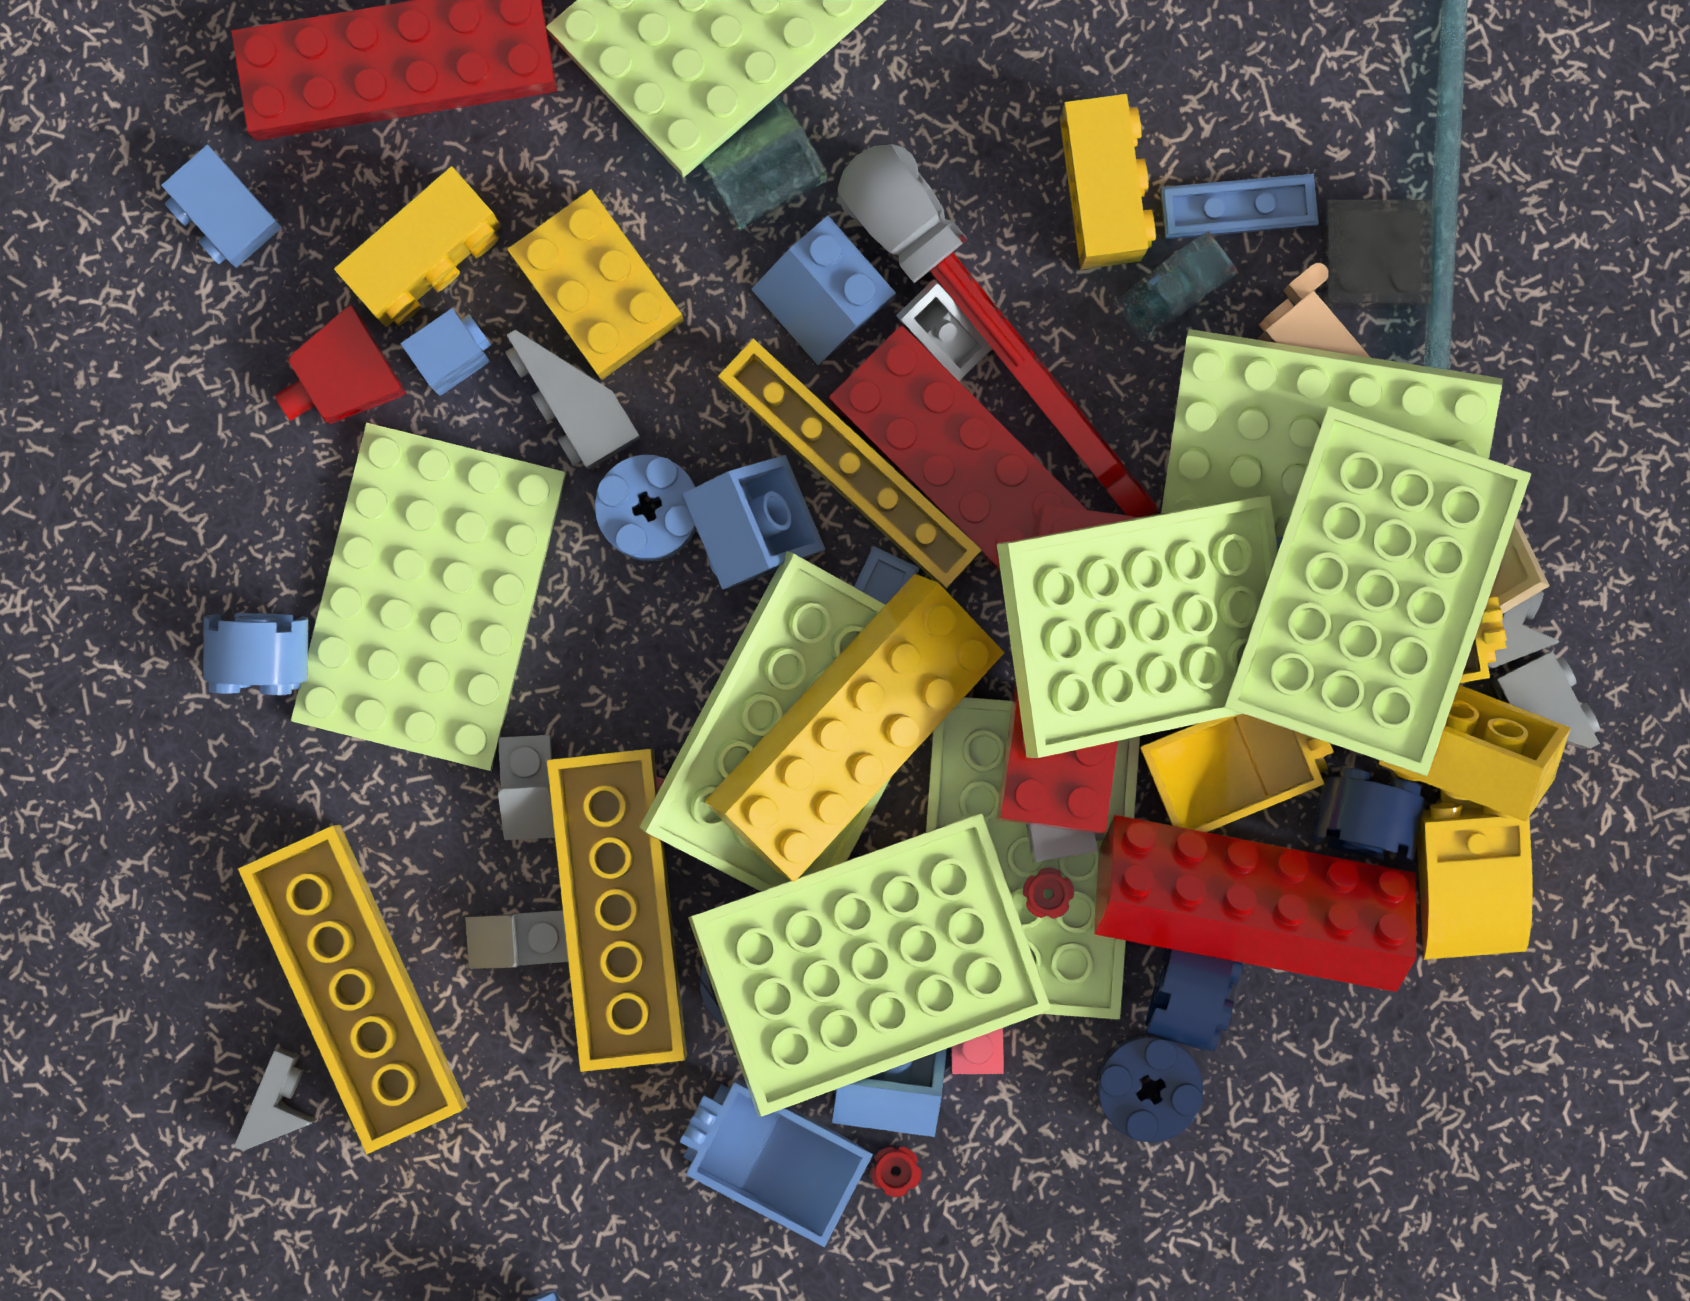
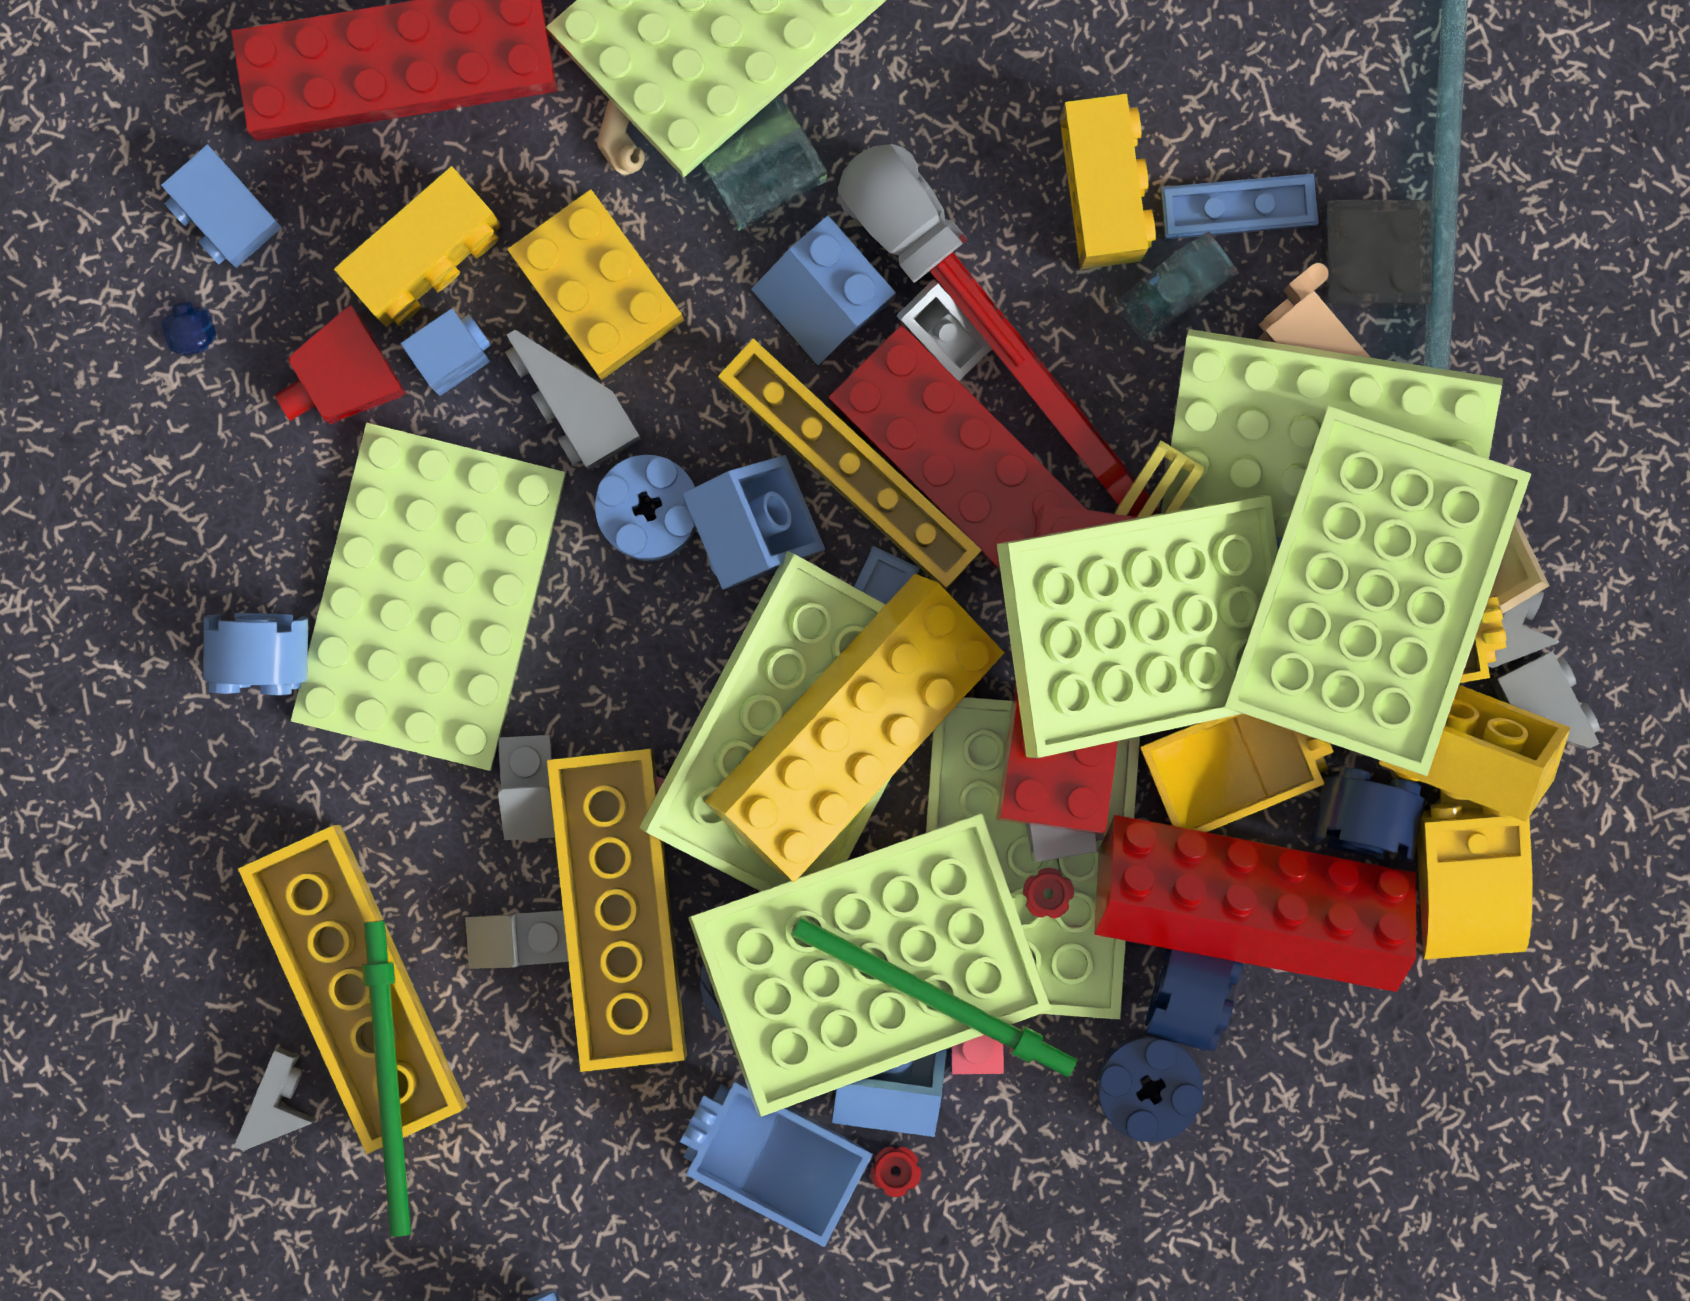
none -> clear blue piece [161,301,216,356]
none -> green bar [362,920,411,1237]
none -> tan arm [597,99,645,175]
none -> green bar [791,916,1077,1077]
none -> light yellow tile [1114,441,1205,518]

